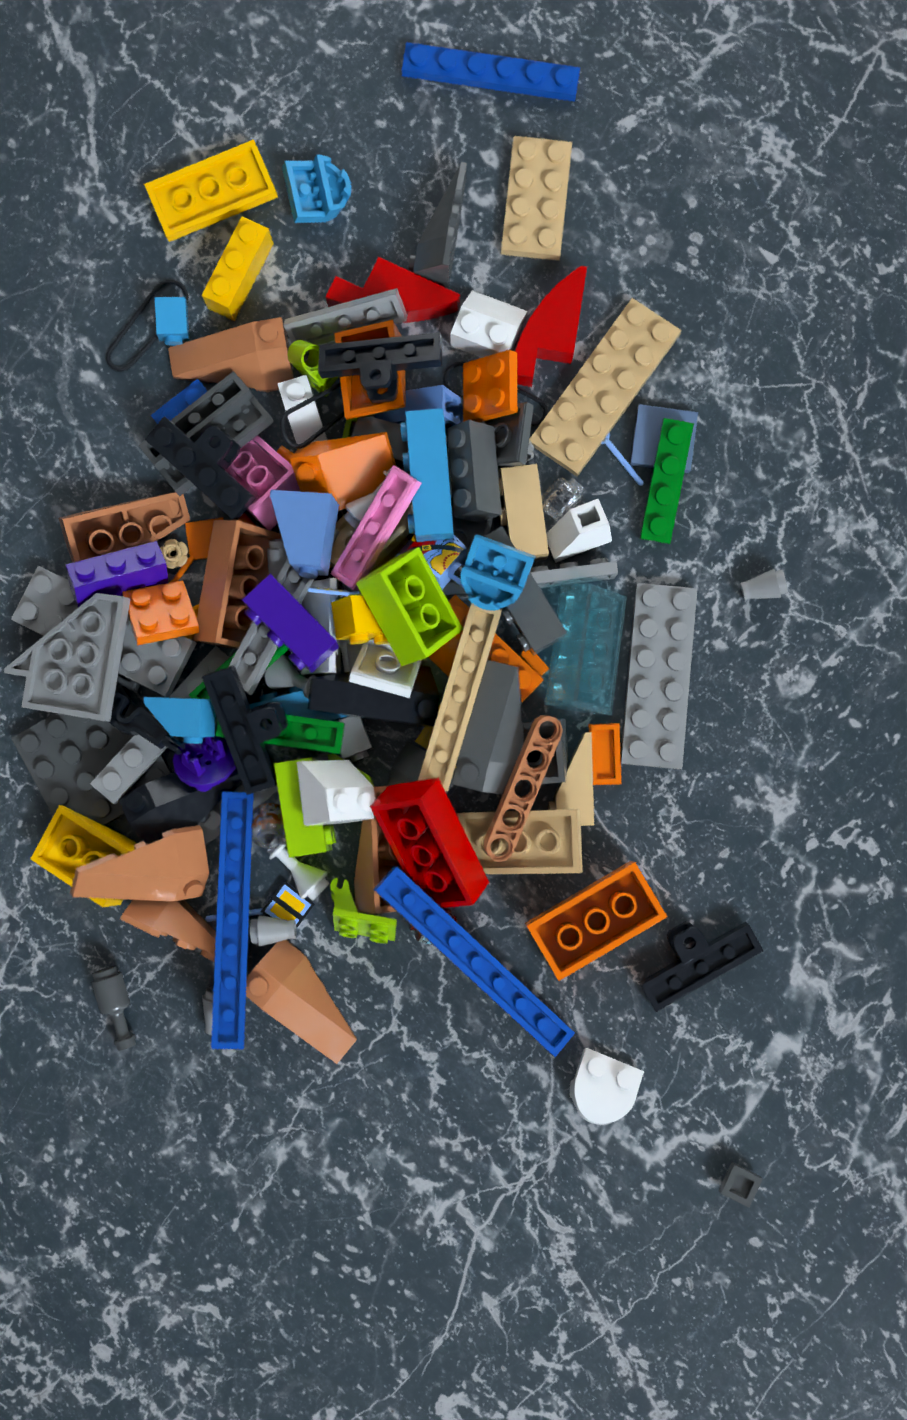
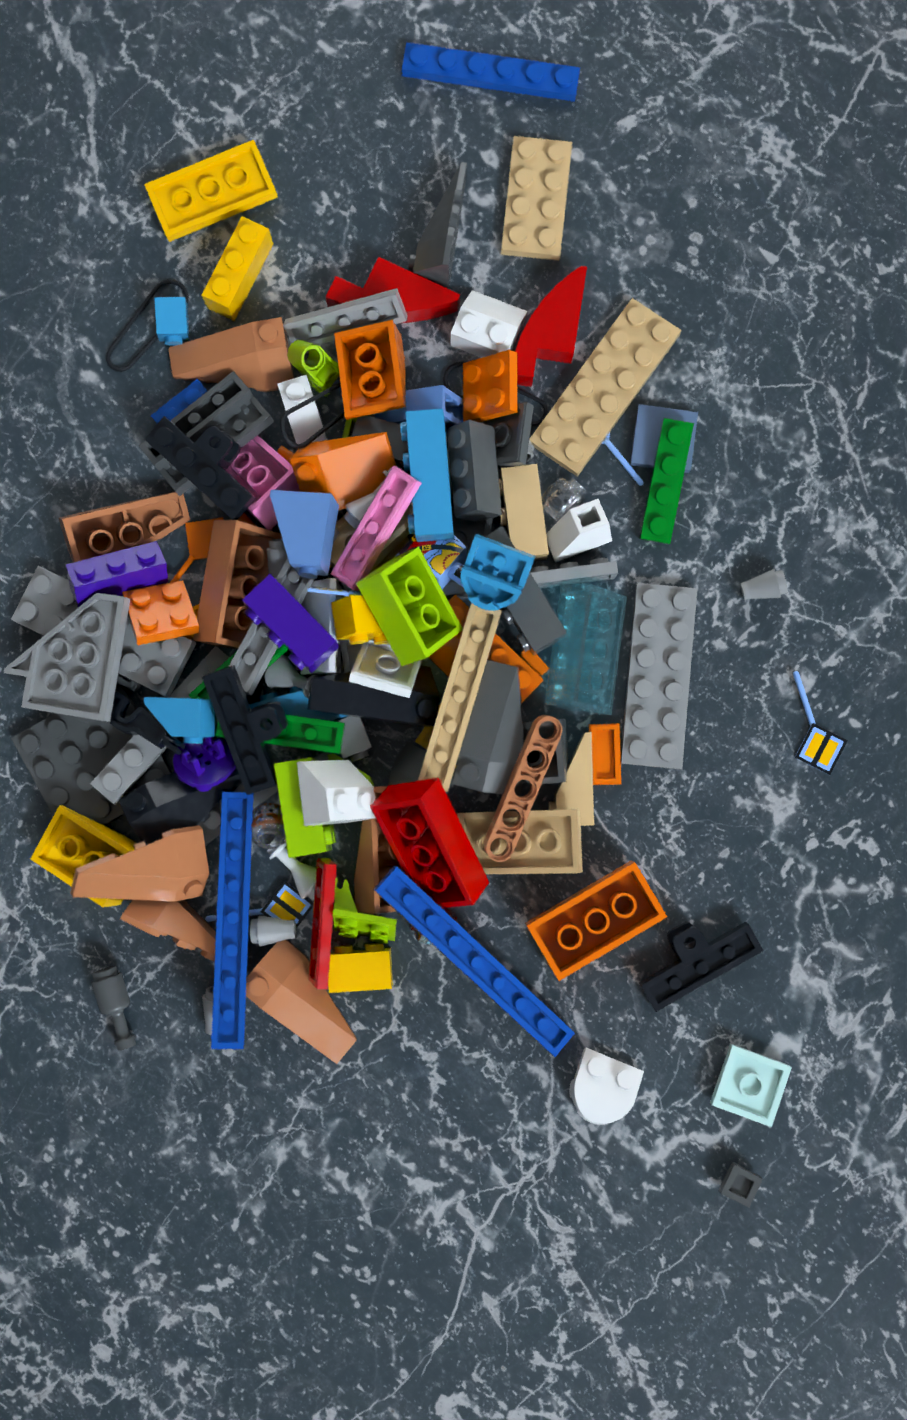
tan plate [160,539,188,569] -> none
dark azure slope [282,155,351,223] -> none
black plate [318,332,443,403] -> none
none -> red tile [308,858,337,989]
none -> yellow brick [328,943,393,993]
none -> light aqua plate [710,1043,792,1127]
none -> piece [793,671,848,775]

